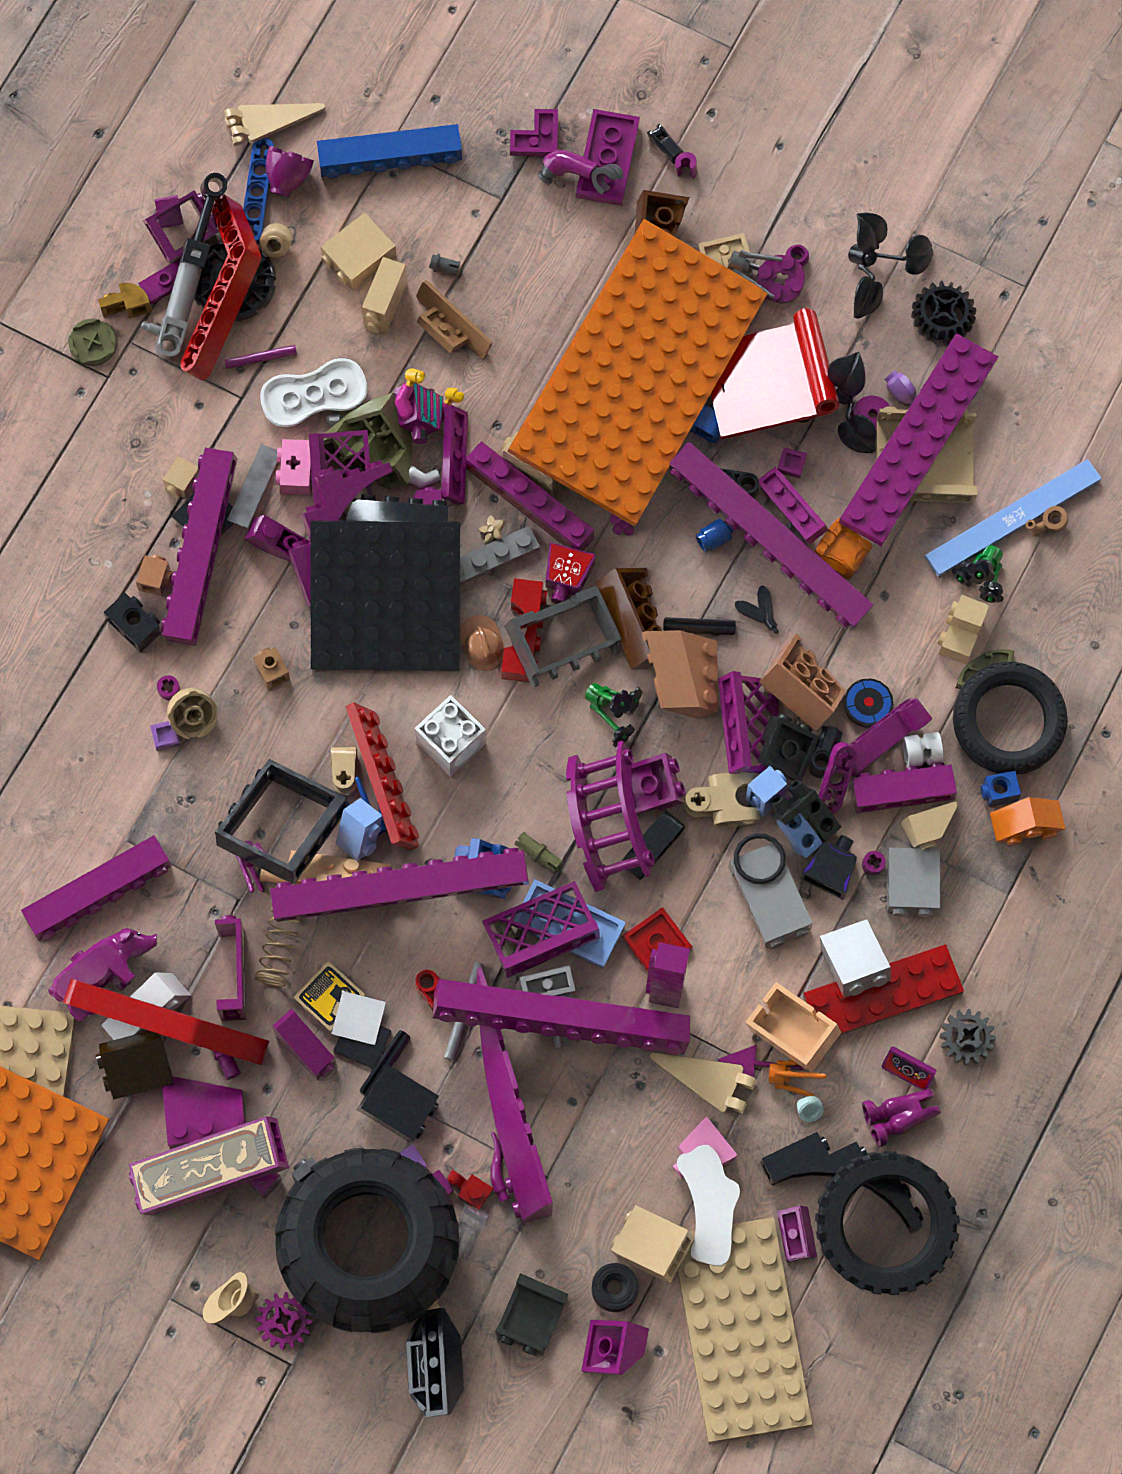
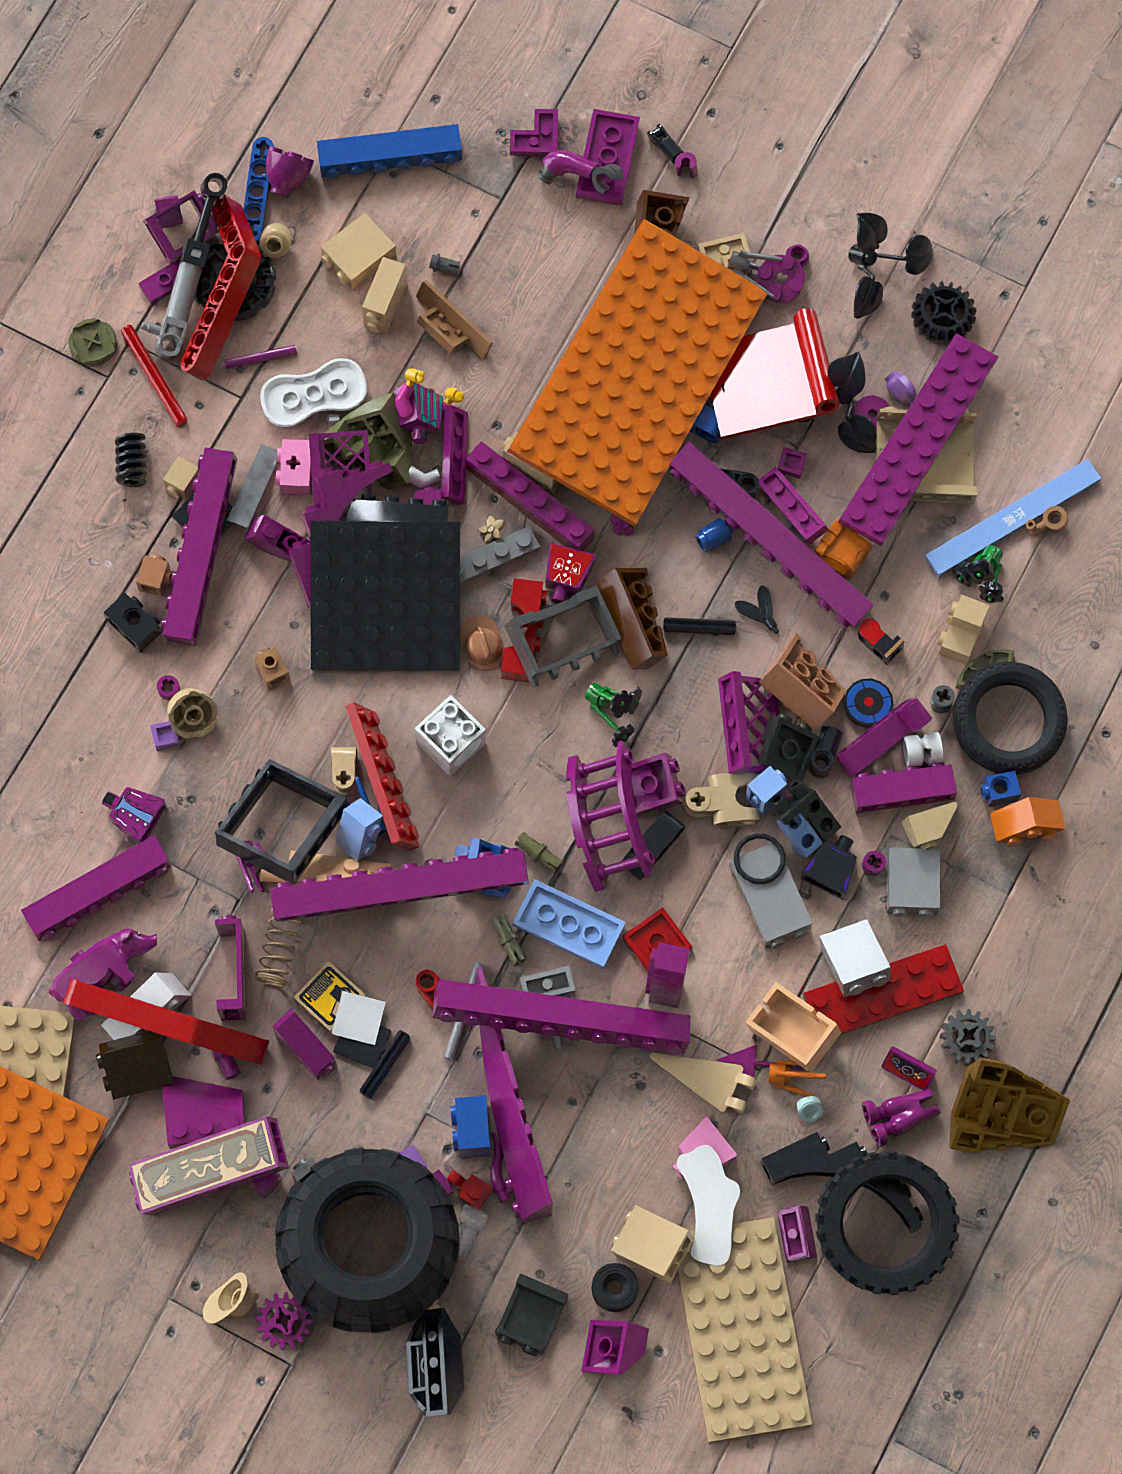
pearl gold brick [98,283,152,319] -> none
tan flag [224,103,325,146] -> none
black brick [357,1064,439,1142] -> none
magenta fence [482,881,600,978] -> none
nougat wedge [642,631,718,719] -> none
magenta beam [818,742,857,814] -> none
none -> magenta torso [102,787,167,844]
none -> black piece [115,433,147,487]
none -> red axle [121,325,188,427]
none -> blue brick [450,1096,490,1158]
none -> leg [858,618,905,665]
none -> dark grey bush [930,685,955,714]
none -> pearl gold wedge [949,1057,1070,1153]

